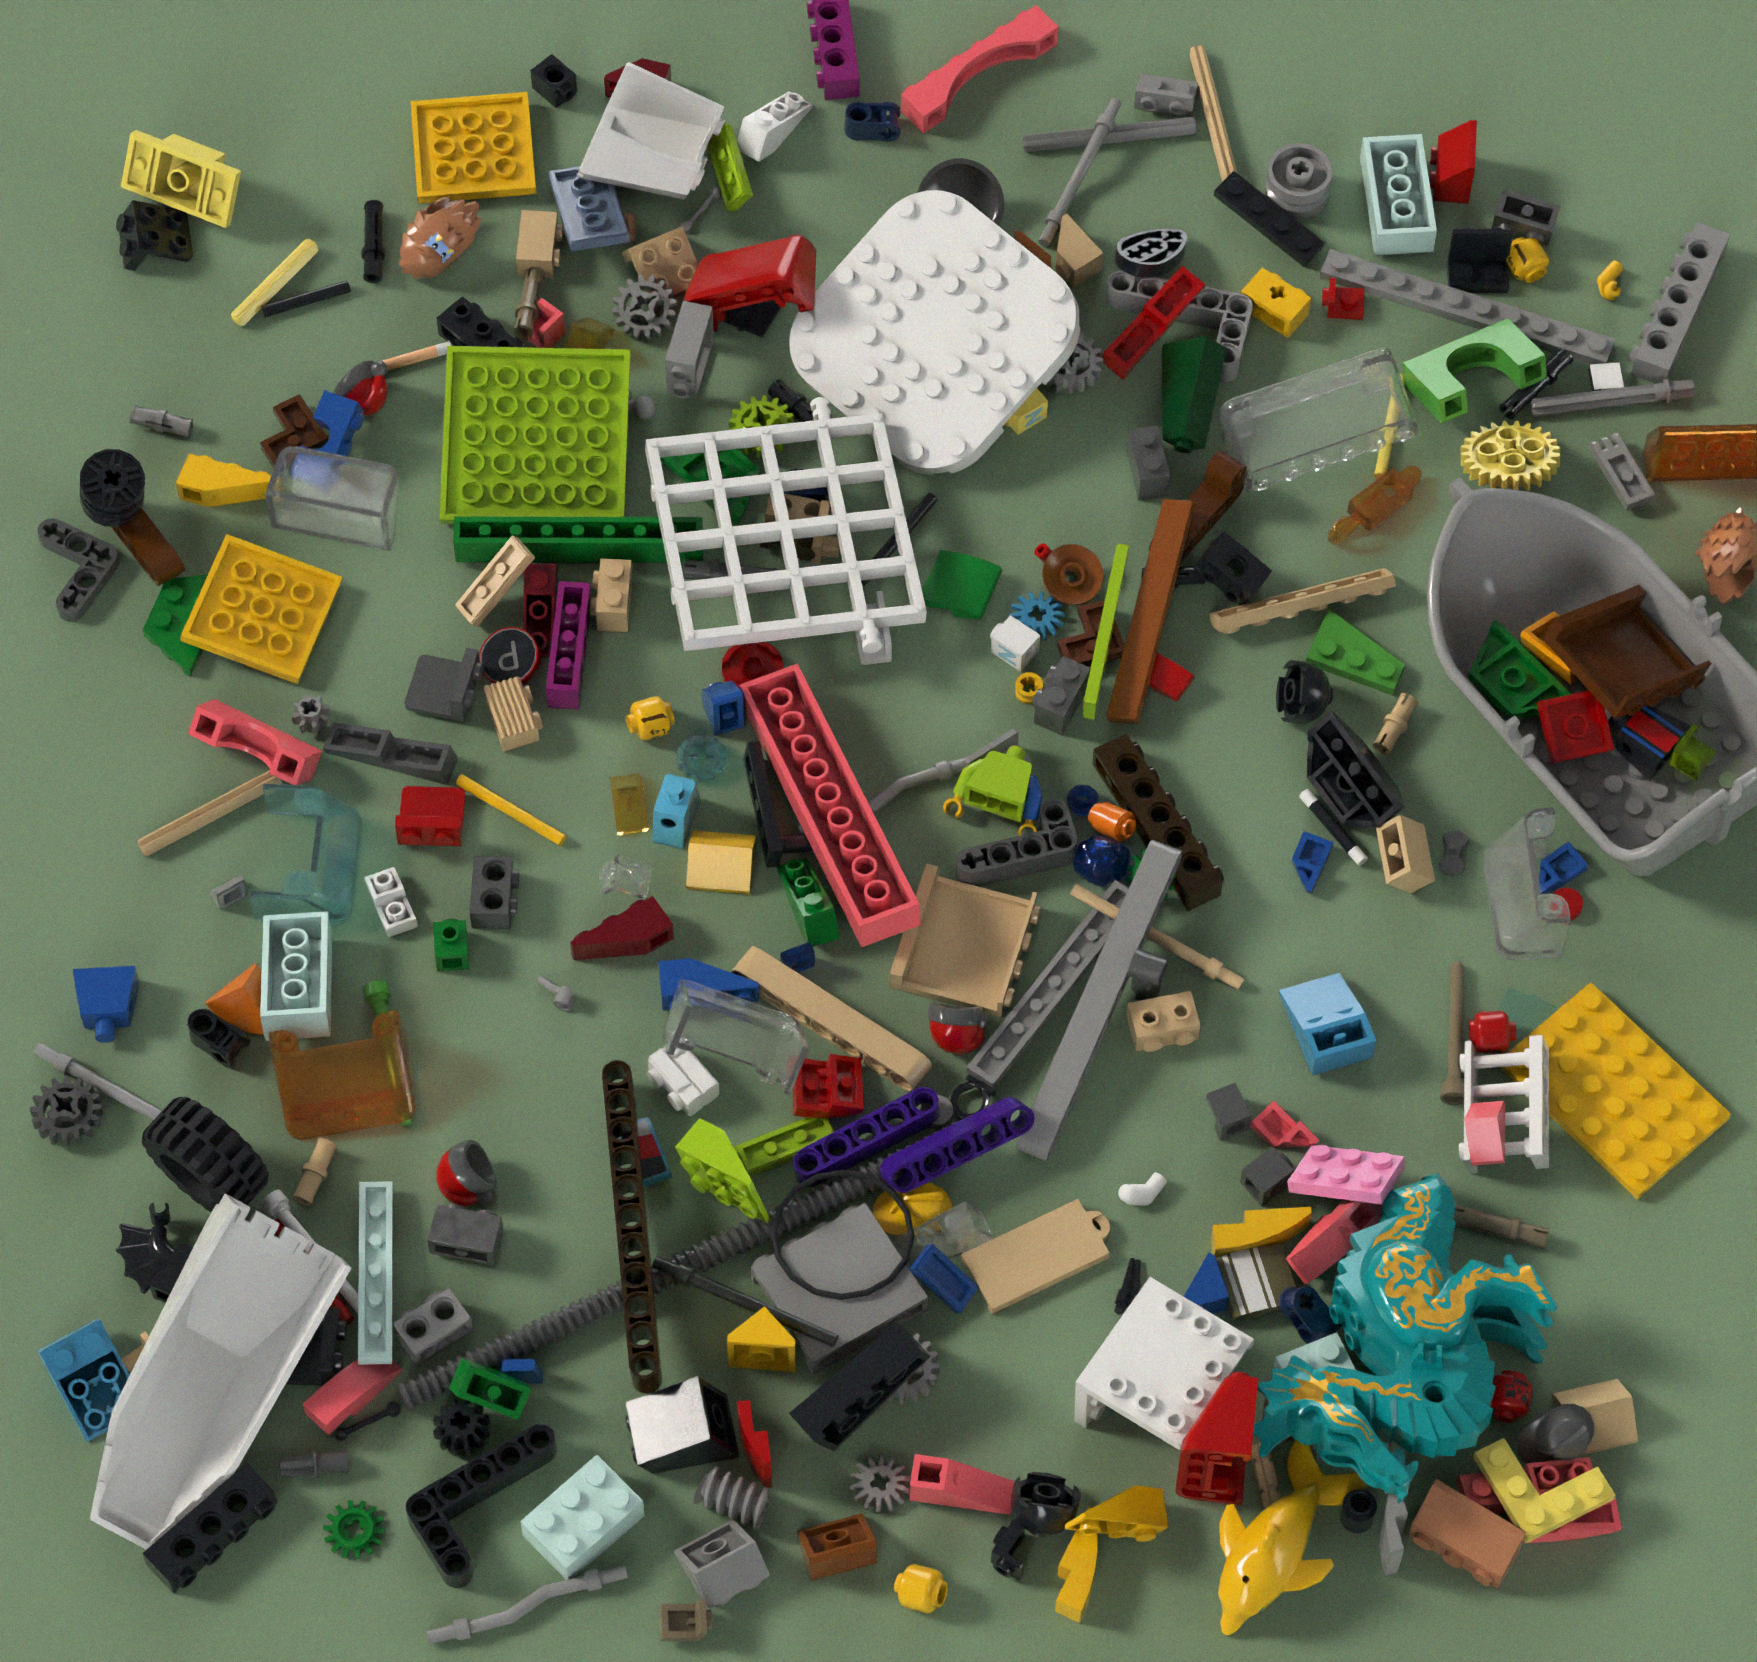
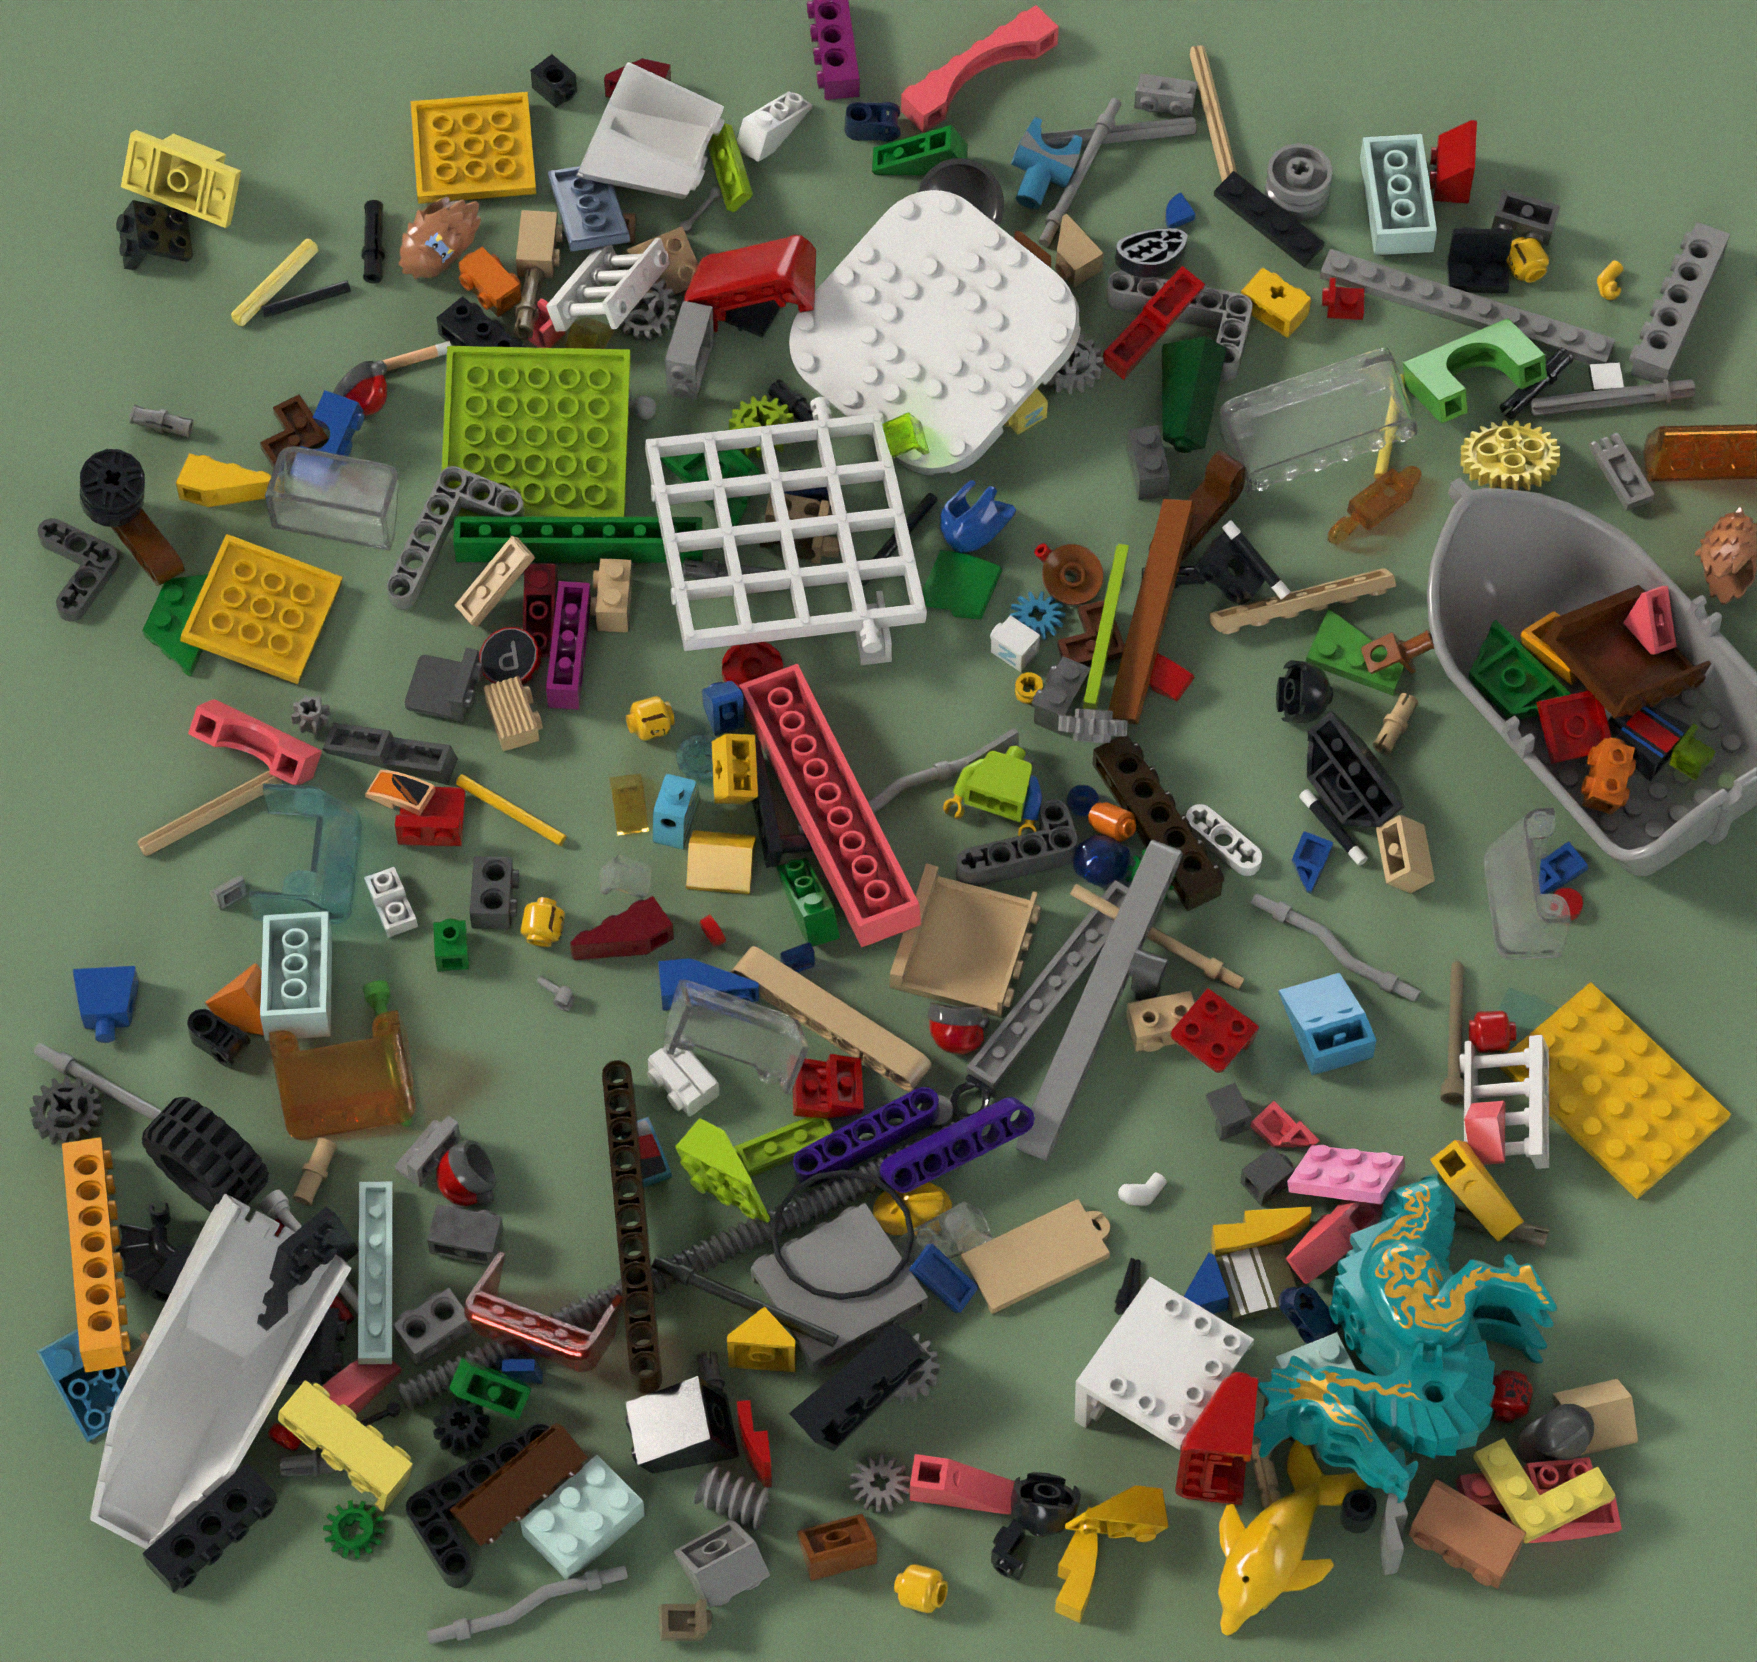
dark grey piece [1438,831,1469,876] -> none
none -> light orange brick [62,1137,131,1373]
none -> black wing [257,1206,359,1331]
none -> red tile [267,1423,302,1452]
none -> light yellow wedge [278,1380,413,1512]
none -> slope [365,770,435,816]
none -> light grey beam [387,466,525,610]
none -> light grey bracket [395,1115,461,1187]
none -> reddish brown brick [450,1423,588,1546]
none -> orange brick [459,246,521,317]
none -> clear red windscreen [464,1251,623,1372]
none -> yellow head [520,897,565,947]
none -> white fence [546,238,670,332]
none -> dark grey pin [696,1351,725,1392]
none -> red tile [699,914,726,947]
none -> yellow brick [711,734,758,805]
none -> green slope [872,125,968,175]
none -> clear neon green panel [882,412,930,457]
none -> blue hair [940,480,1017,554]
none -> dark azure connector [1011,116,1082,209]
none -> light grey gear [1058,708,1128,743]
none -> blue tile [1165,192,1195,228]
none -> red bracket [1170,988,1260,1073]
none -> white beam [1186,804,1262,876]
none -> black bar [1222,520,1291,599]
none -> light grey bar [1251,893,1421,1002]
none -> dark orange bracket [1361,630,1435,674]
none -> yellow slope [1430,1140,1524,1242]
none -> orange brick [1581,738,1636,815]
none -> coral slope [1624,586,1677,654]

